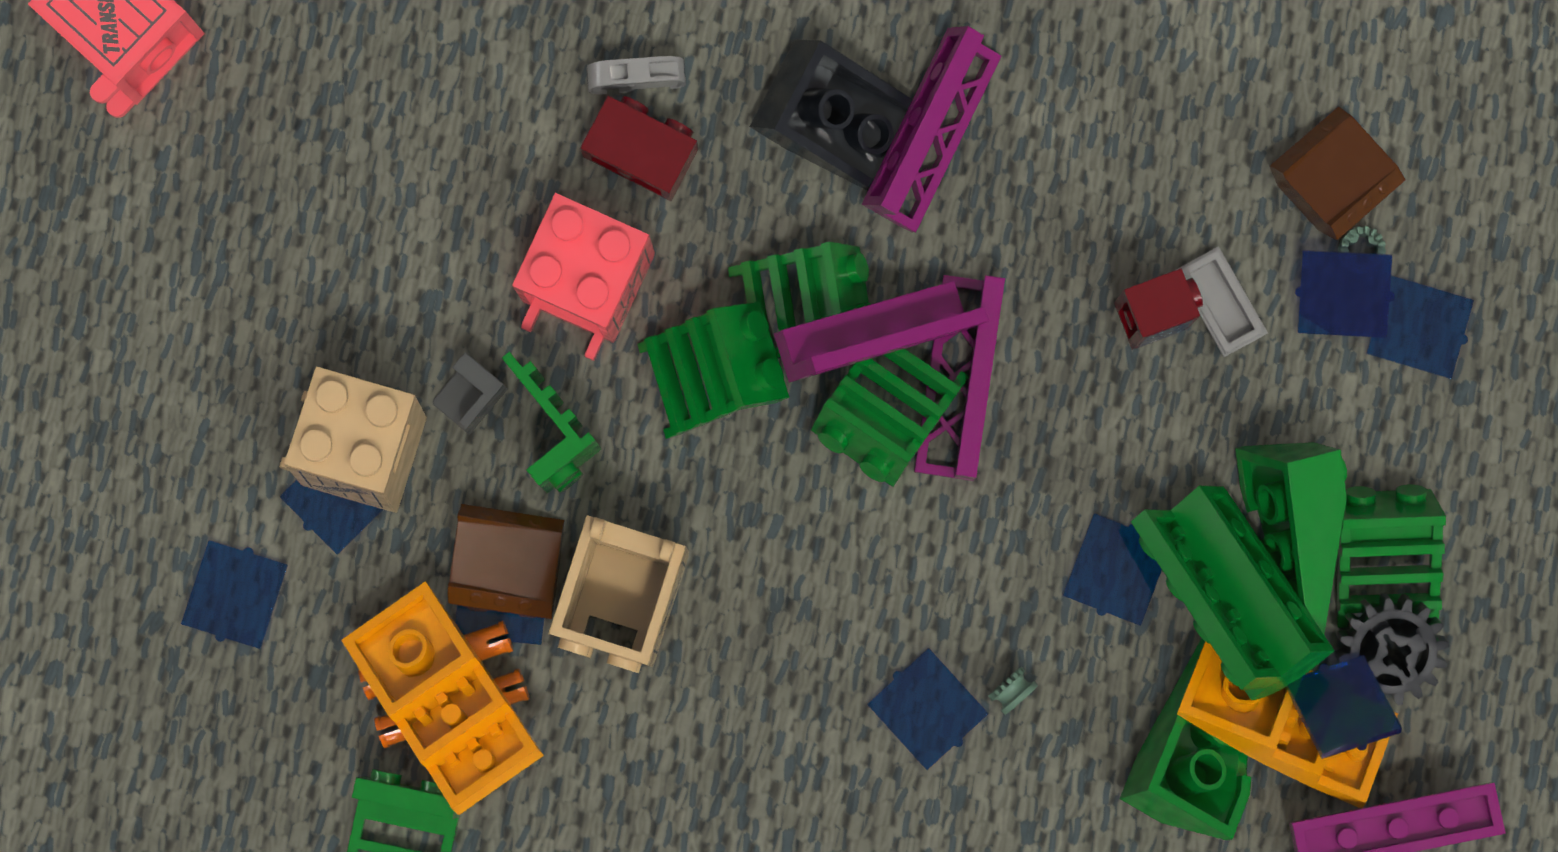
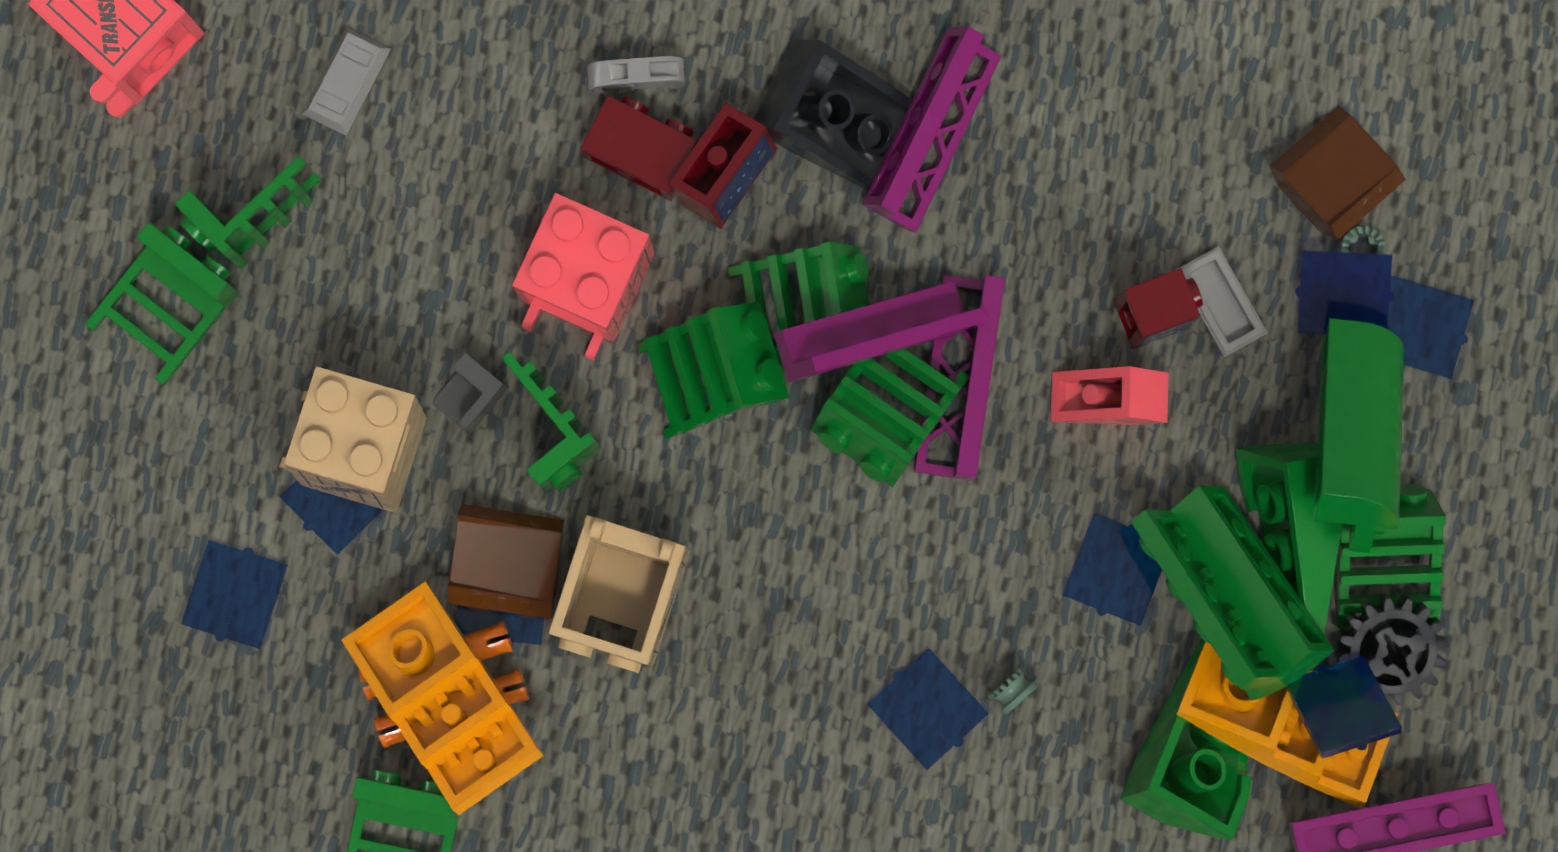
none -> green plate [84,222,240,386]
none -> green plate [175,156,321,270]
none -> light grey tile [302,27,391,136]
none -> dark red brick [668,103,777,229]
none -> coral slope [1051,366,1169,425]
none -> green brick [1314,318,1405,553]

